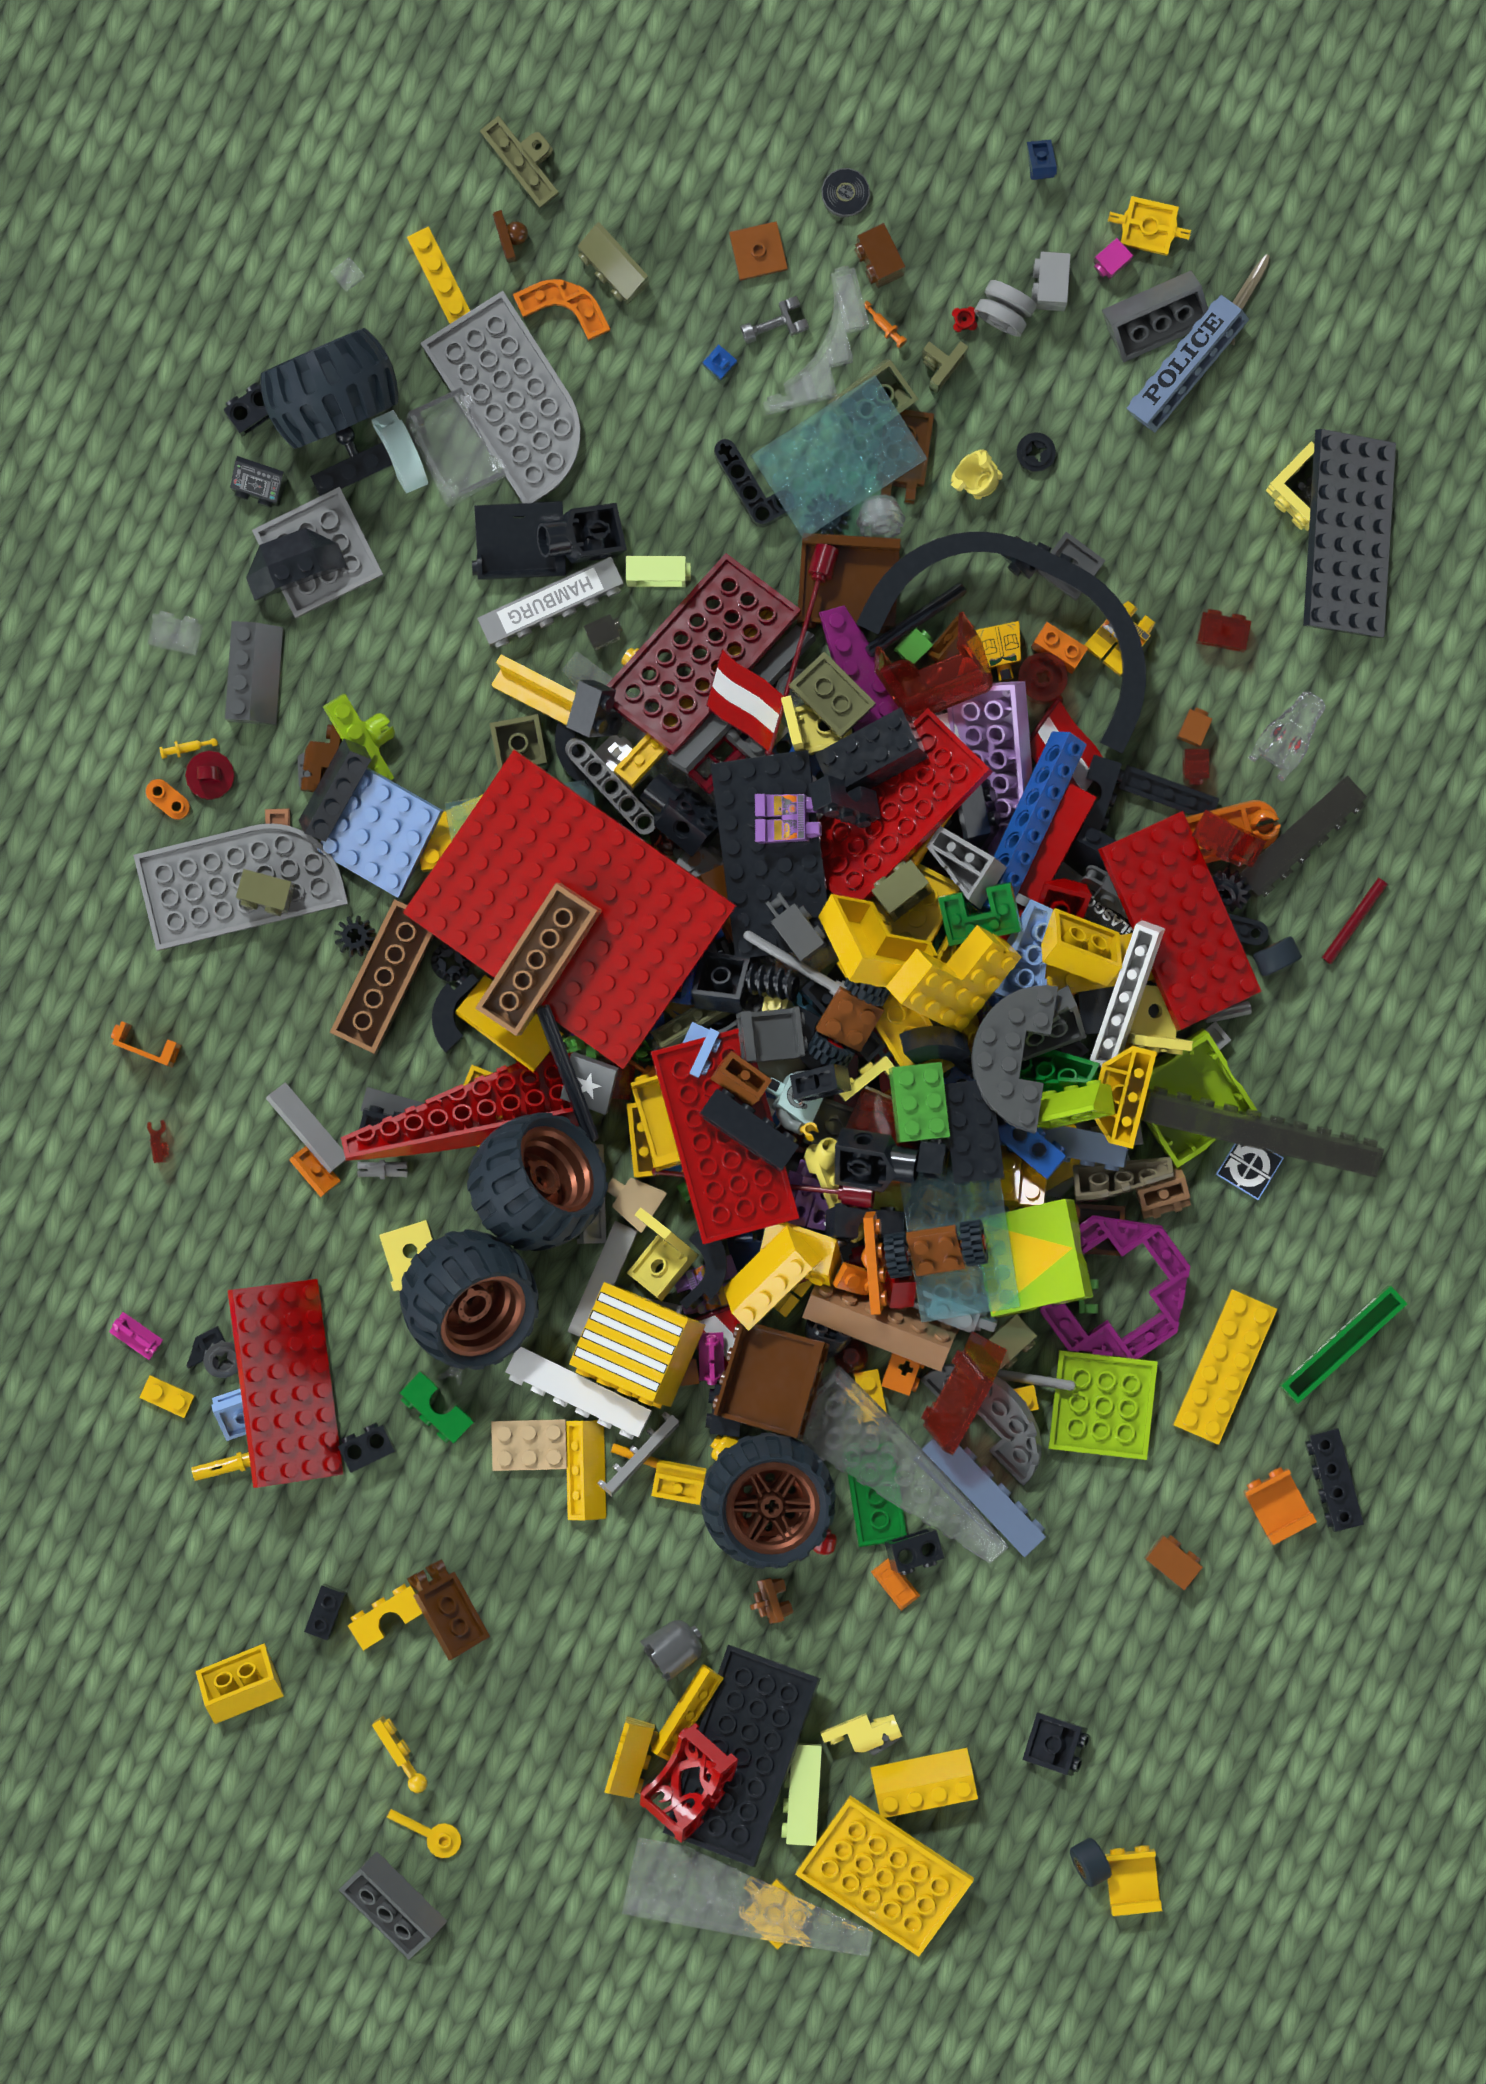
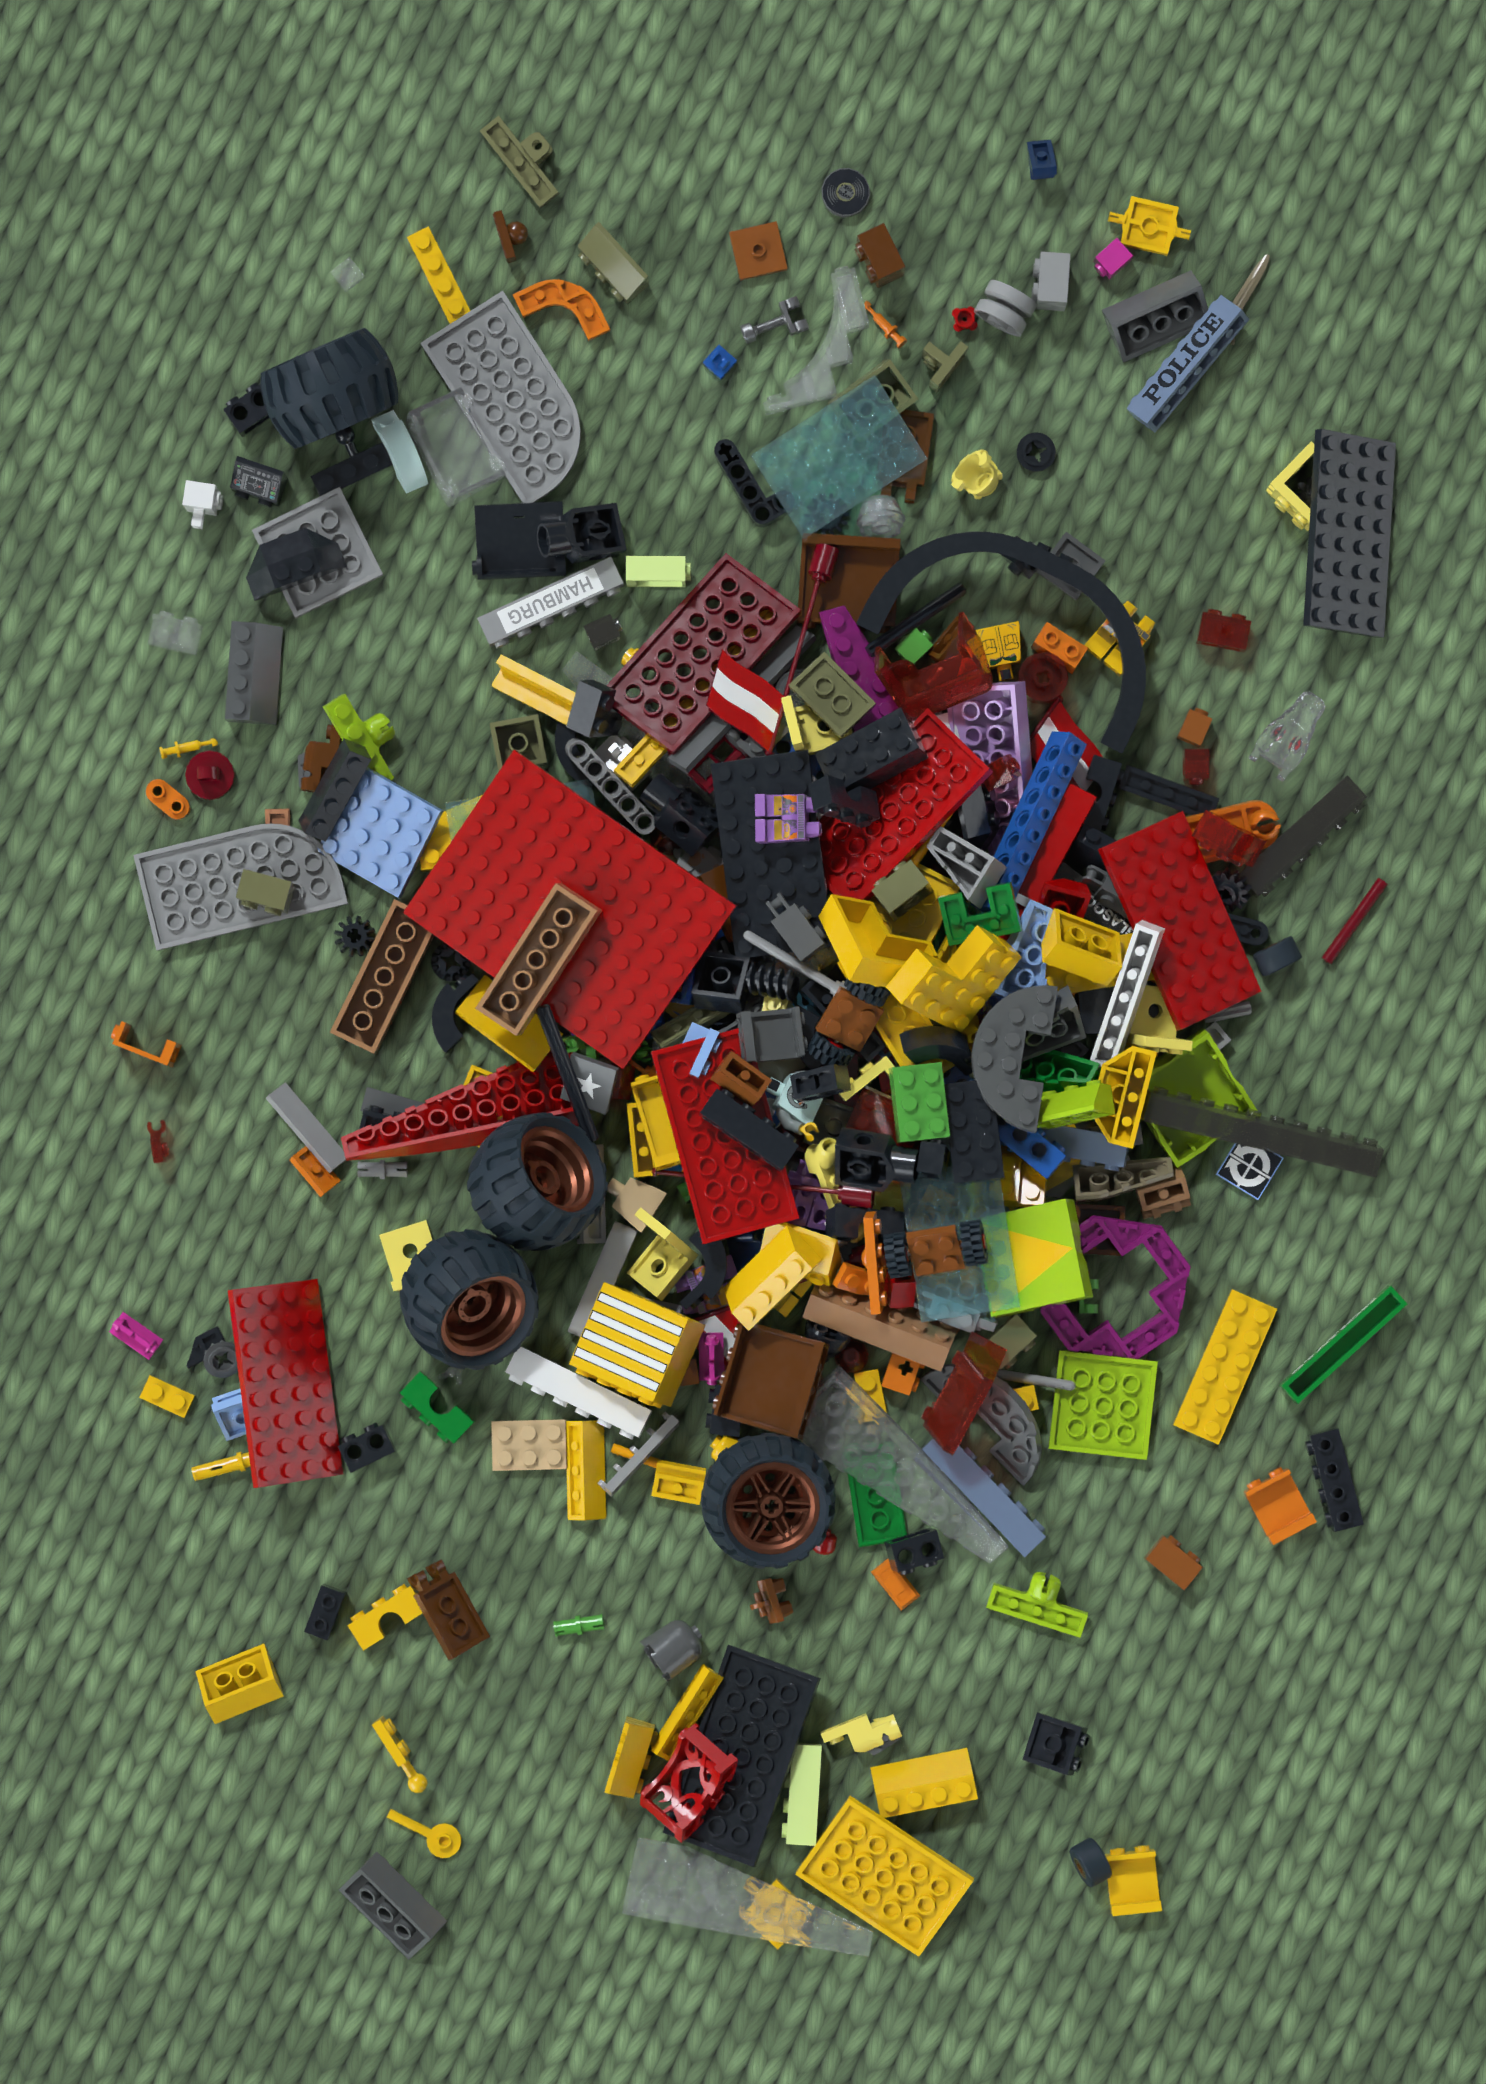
none -> white brick [182,480,223,529]
none -> bright green pin [553,1614,605,1637]
none -> clear red brick [984,754,1022,792]
none -> lime plate [986,1572,1088,1638]

